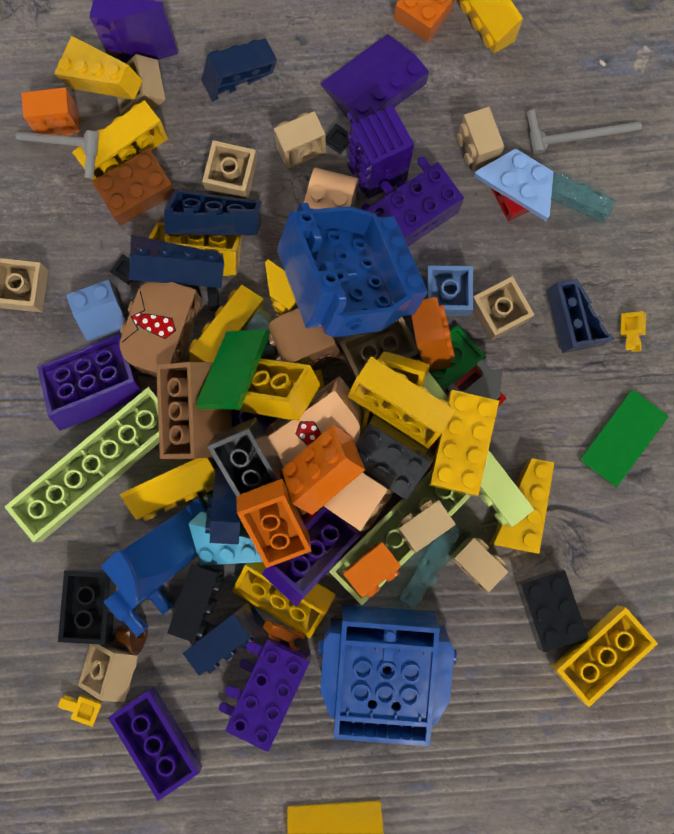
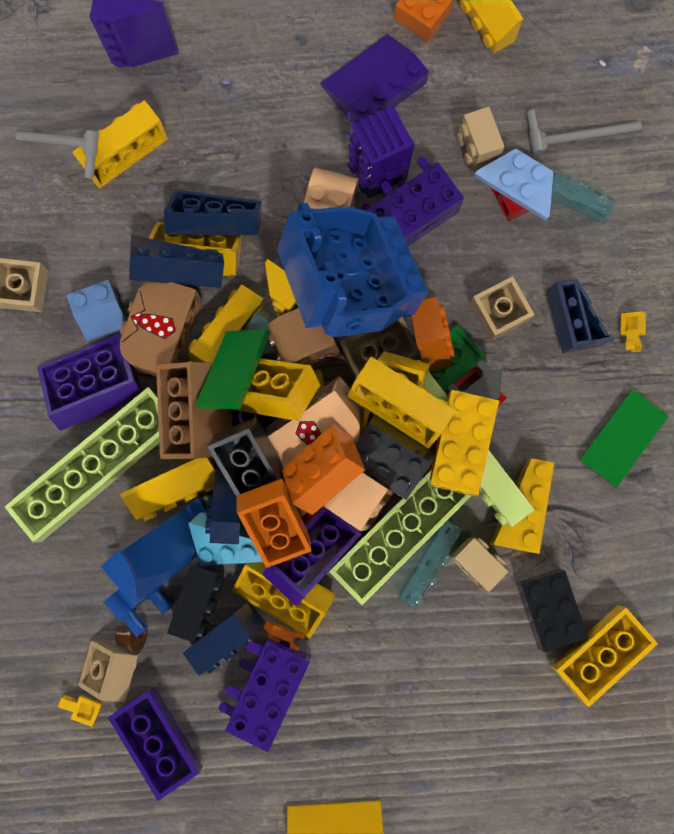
orange brick [21,87,80,135] -> none
yellow wedge [54,36,143,100] -> none
black brick [58,569,116,645] -> none
dark orange brick [92,148,174,226] -> none
black tile [110,254,133,285] -> none
tan slope [117,54,165,115] -> none
dark blue wedge [201,38,277,102] -> none
tan brick [202,140,258,199] -> none
black tile [207,287,220,311] -> none
tan brick [274,111,326,169] -> none
blue piece [318,605,457,746] -> none
black tile [326,124,350,155] -> none
orange brick [343,541,401,598] -> none
tan brick [396,499,456,553] -> none
medium blue brick [425,265,473,316] -> none

